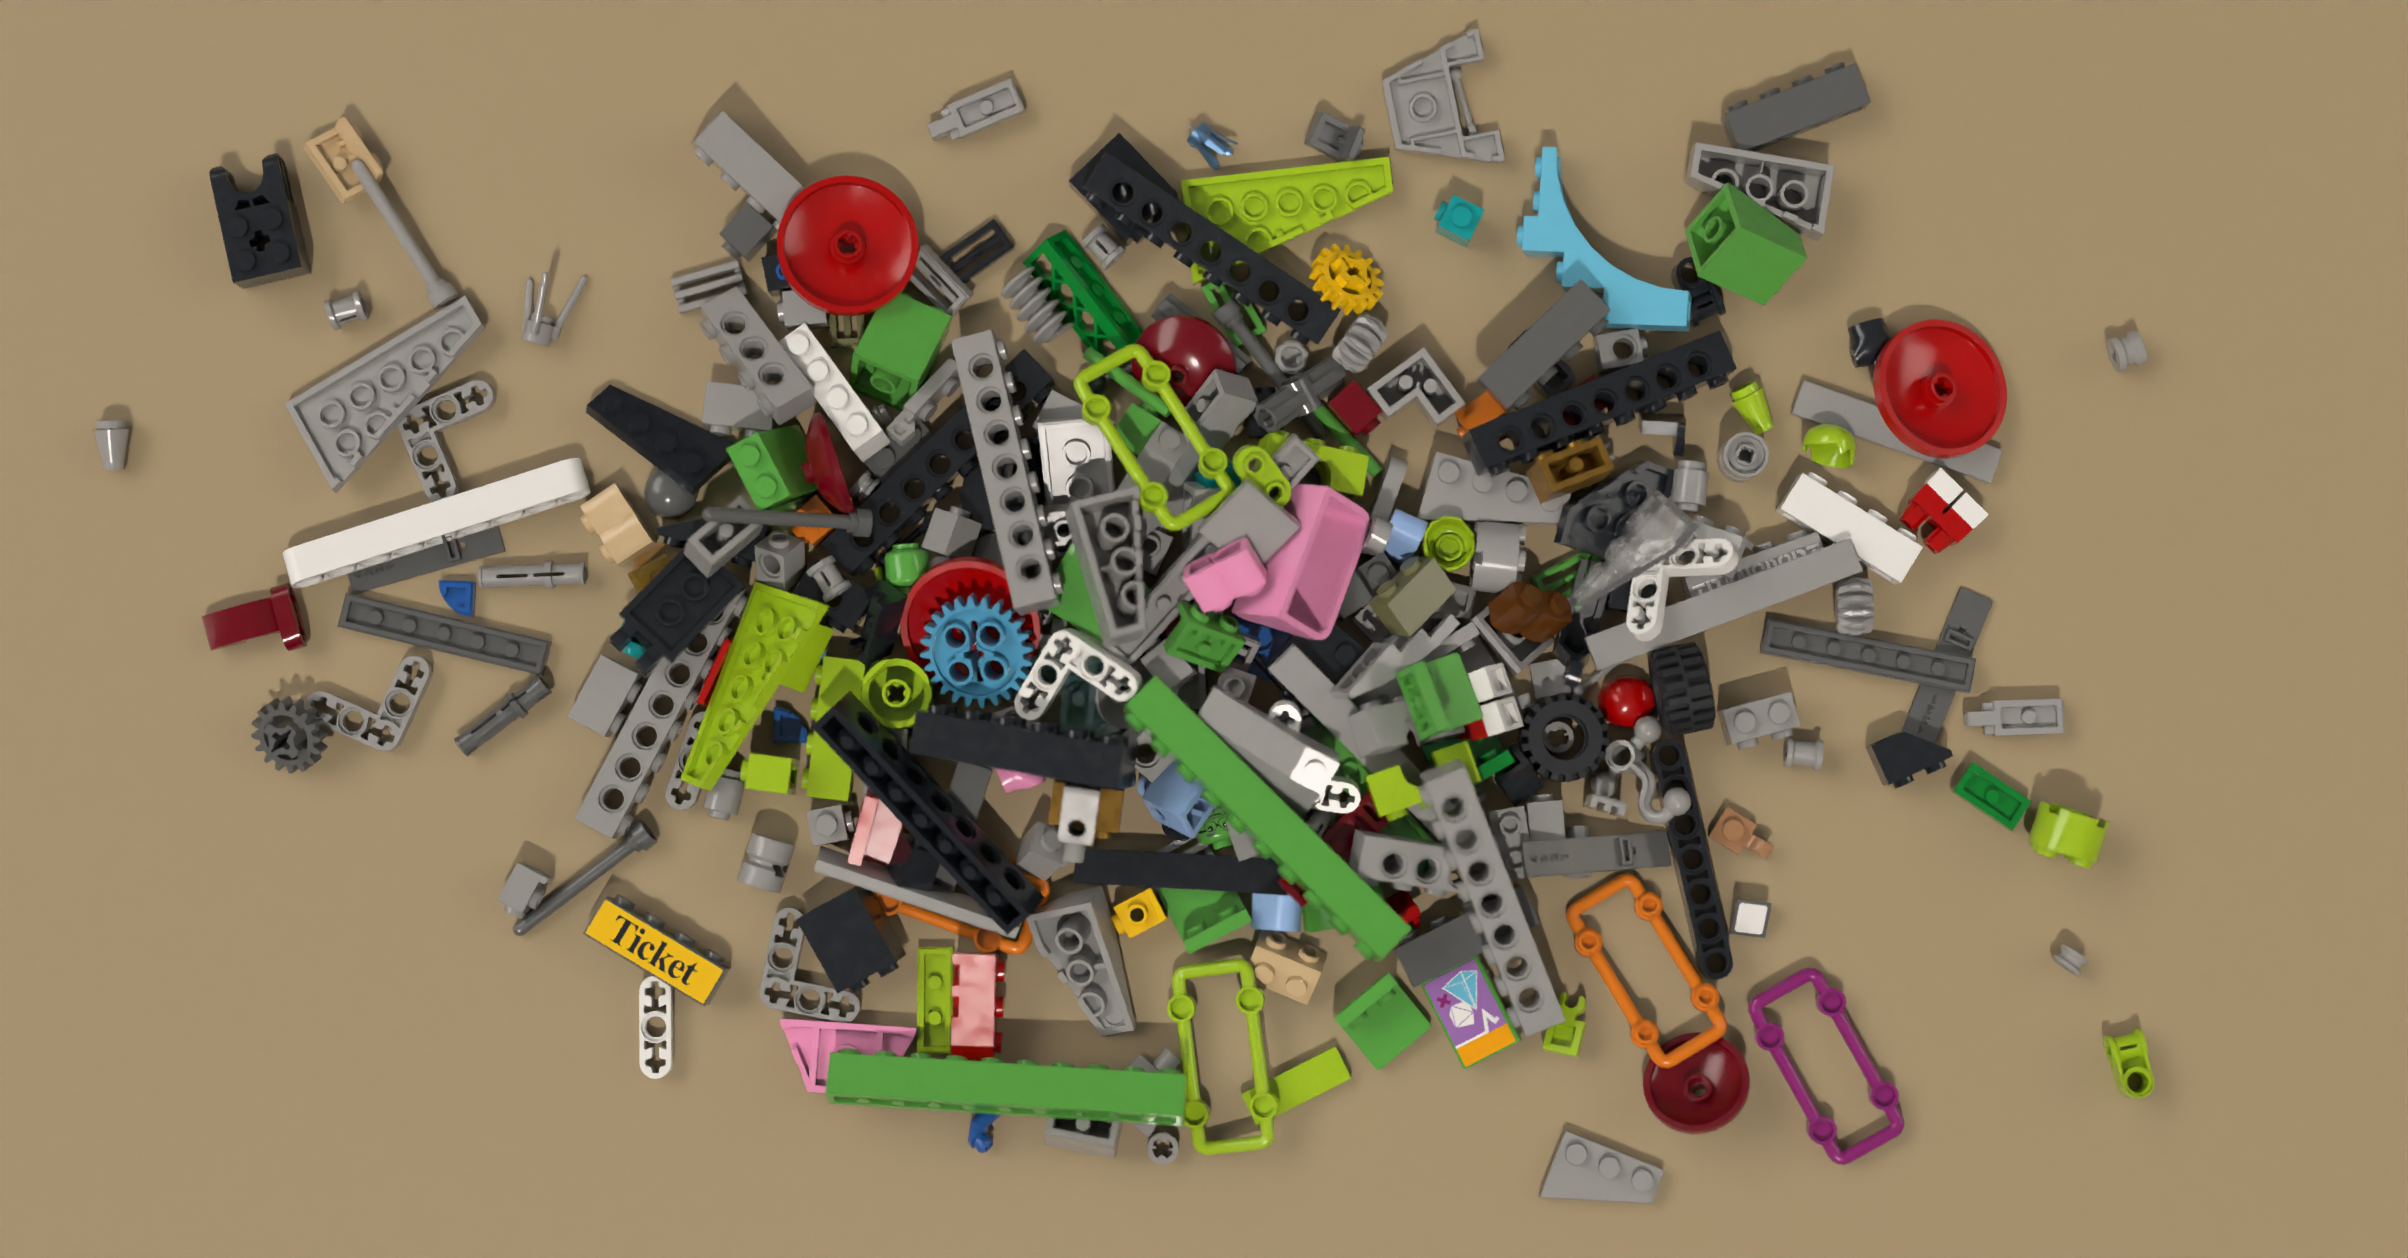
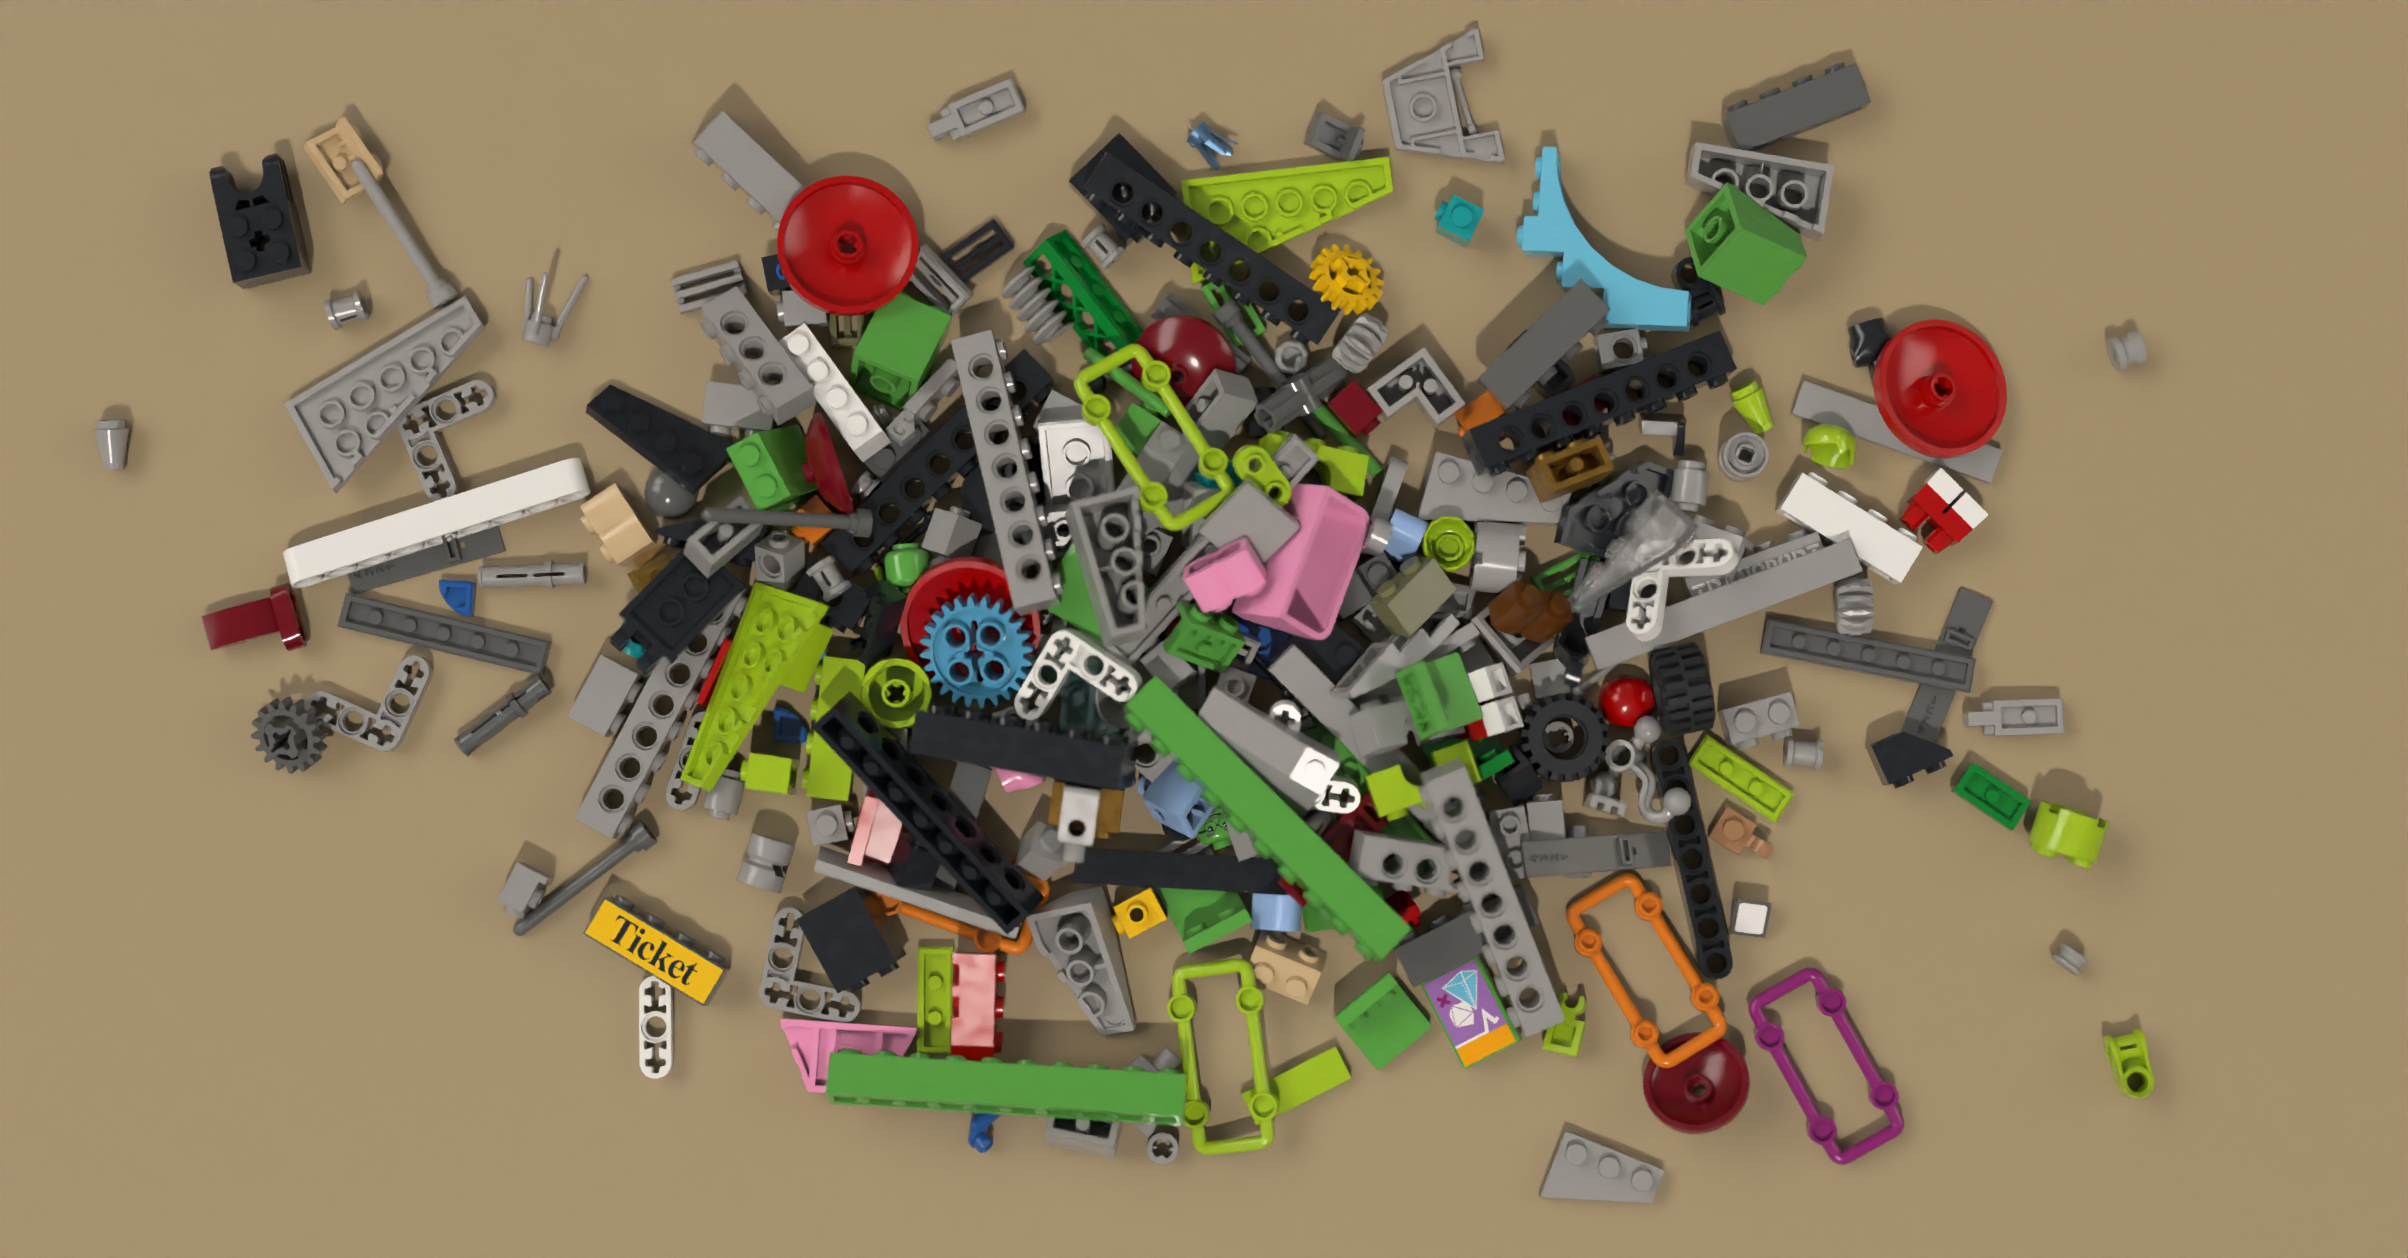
dark grey brick [719,203,777,262] -> none
none -> lime tile [1687,735,1795,823]

